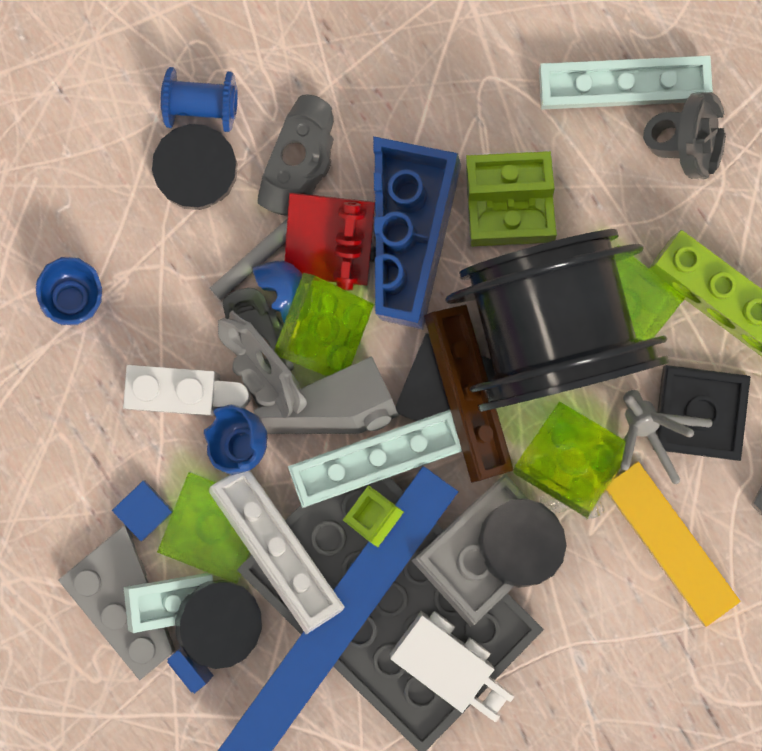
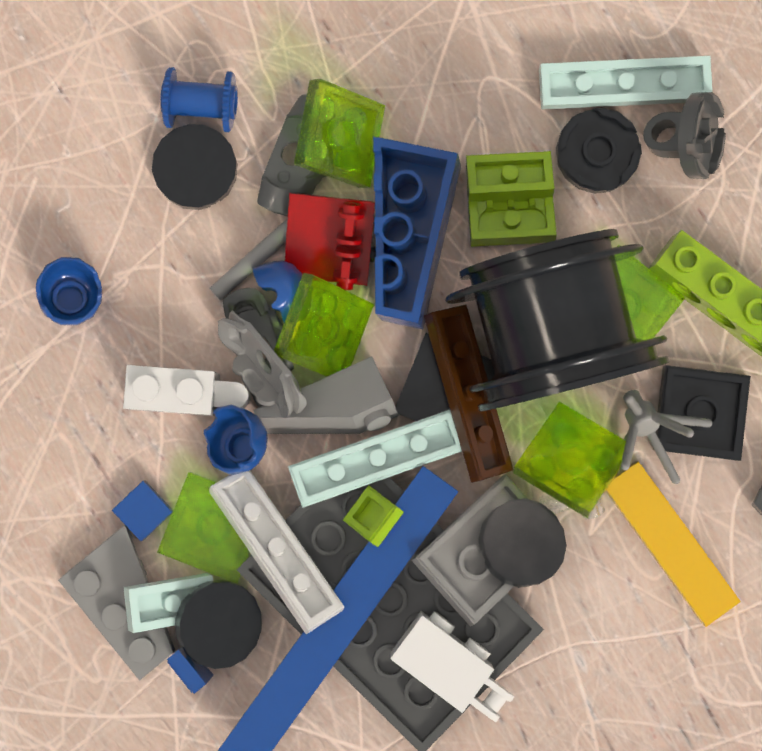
none -> clear neon green plate [294,79,385,188]
none -> black tile [556,108,642,194]

